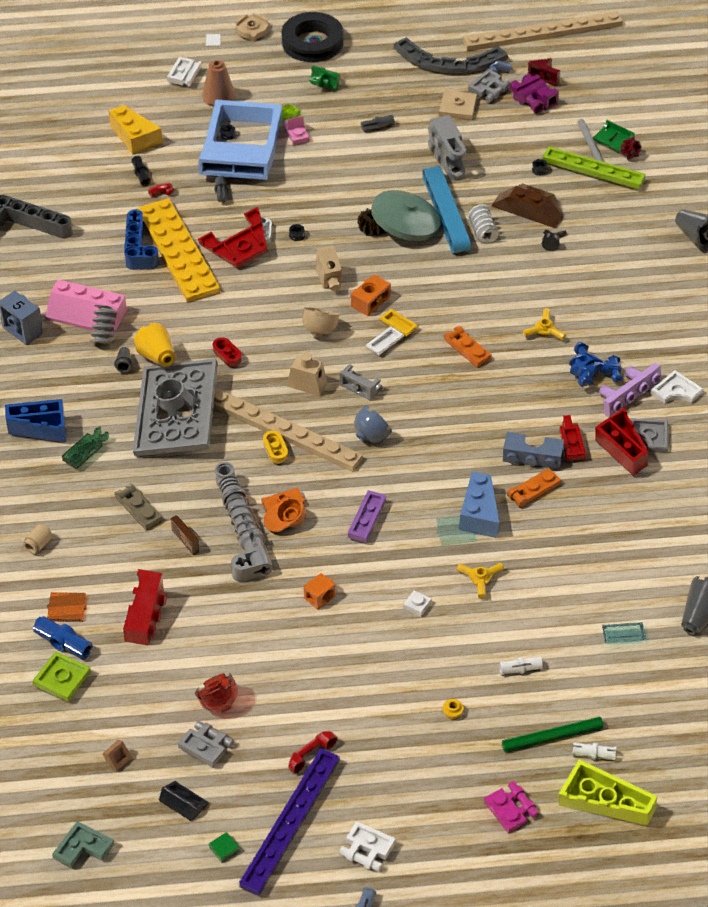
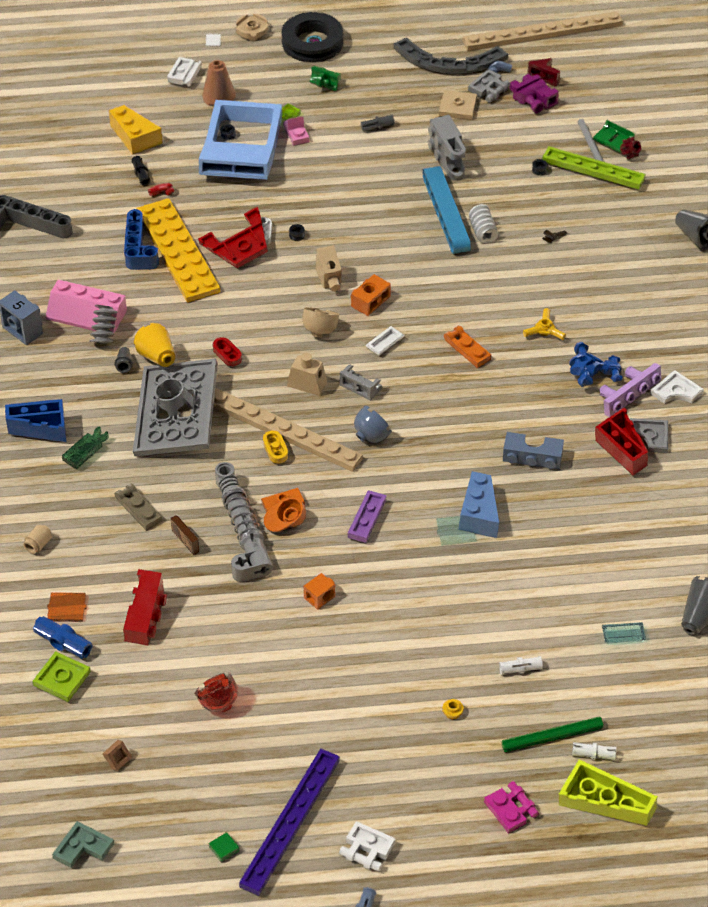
black slope [159,781,208,821] -> none
light grey plate [178,721,234,767] -> none
dark grey axle [214,176,228,202] -> none
red bar [288,731,338,774] -> none
dark brown gear [357,208,384,236] -> none
sand green dish [371,190,440,241] -> none
yellow tile [379,309,419,337] -> none
white plate [403,590,431,617] -> none
yellow piece [456,563,504,599] -> none
reddish brown wedge [492,183,563,228] -> none
orange plate [507,468,561,508] -> none
black tile [542,233,560,251] -> none
red hinge [559,415,586,461] -> none

